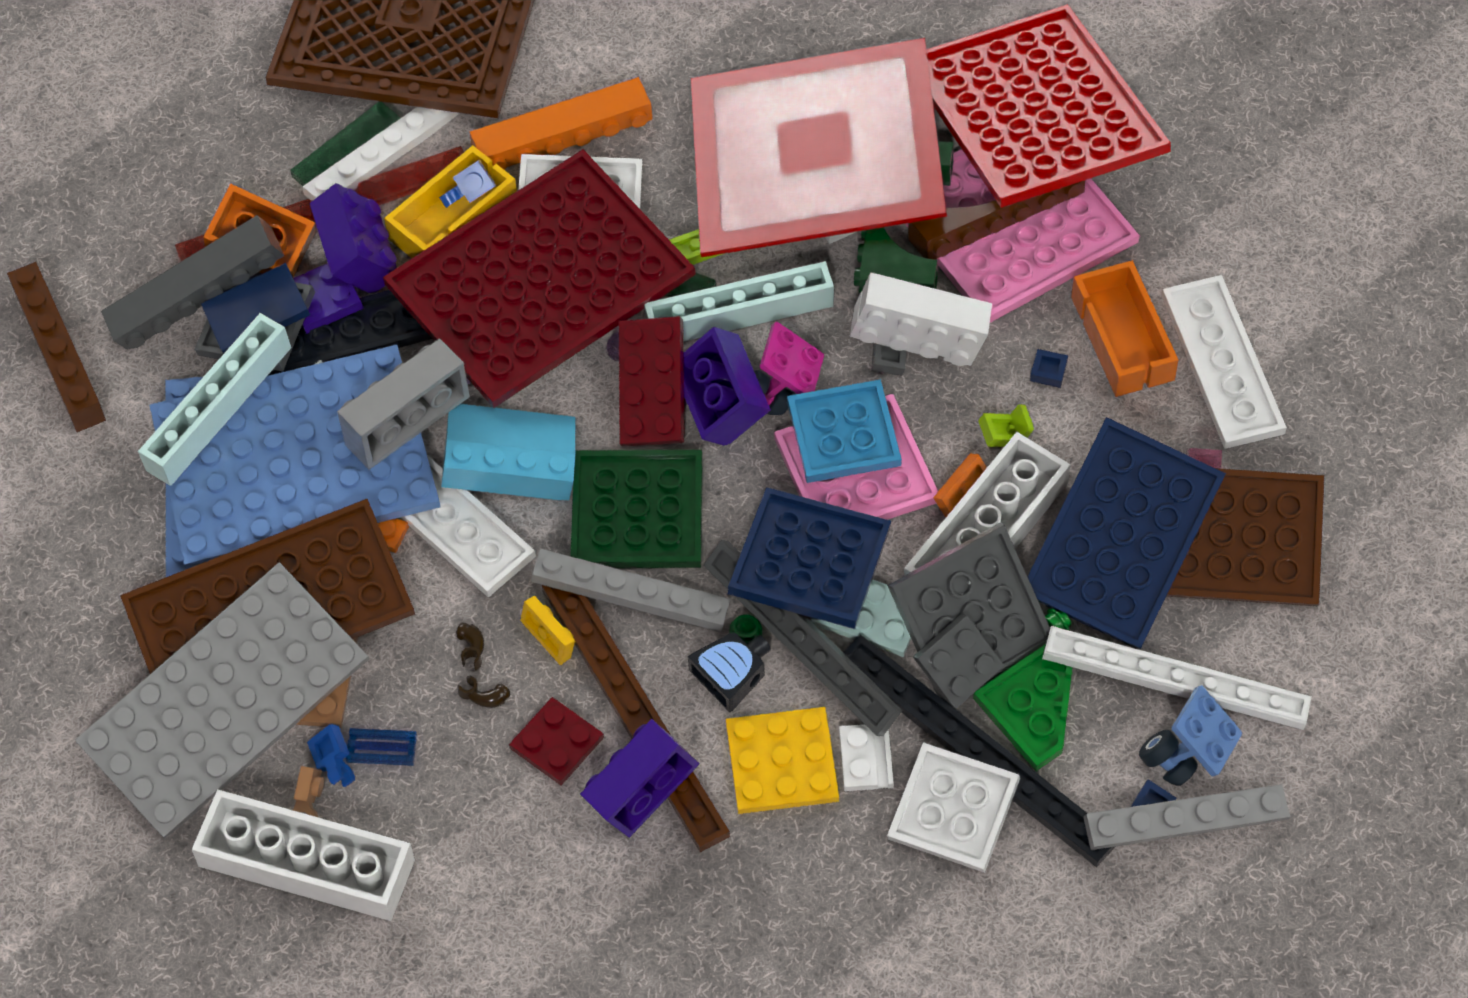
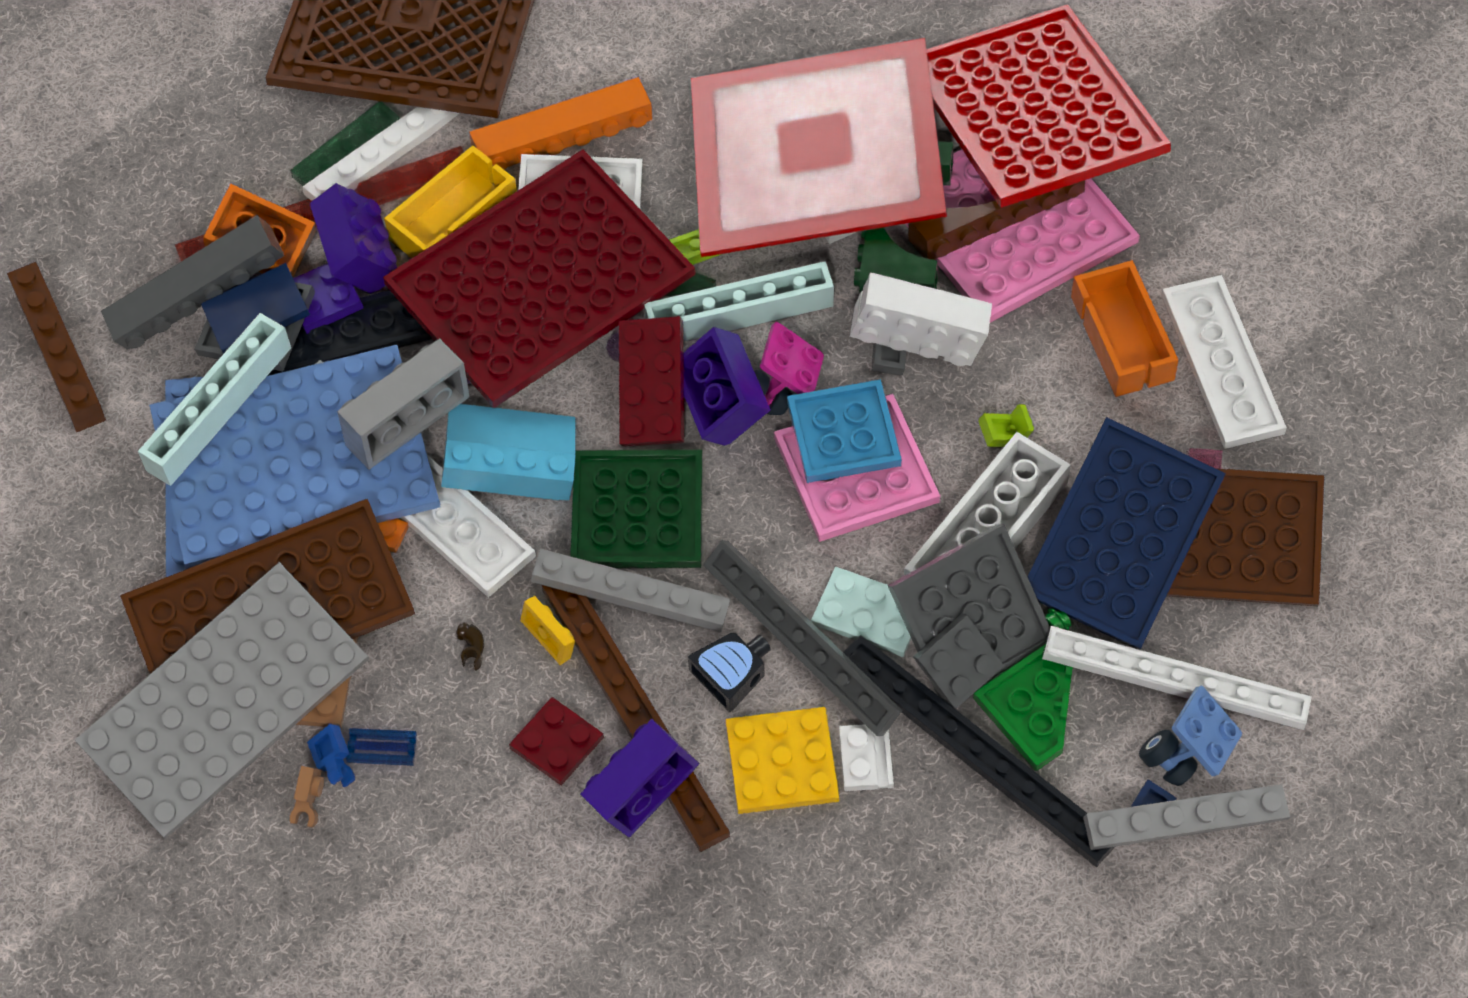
white brick [192,789,415,921] -> none
plate [439,160,496,207] -> none
dark brown arm [457,676,510,708] -> none
dark blue plate [728,487,891,629] -> none
dark green plate [729,614,762,644] -> none
white plate [887,743,1020,873] -> none
orange plate [933,453,987,517] -> none
dark blue plate [1030,349,1068,388] -> none

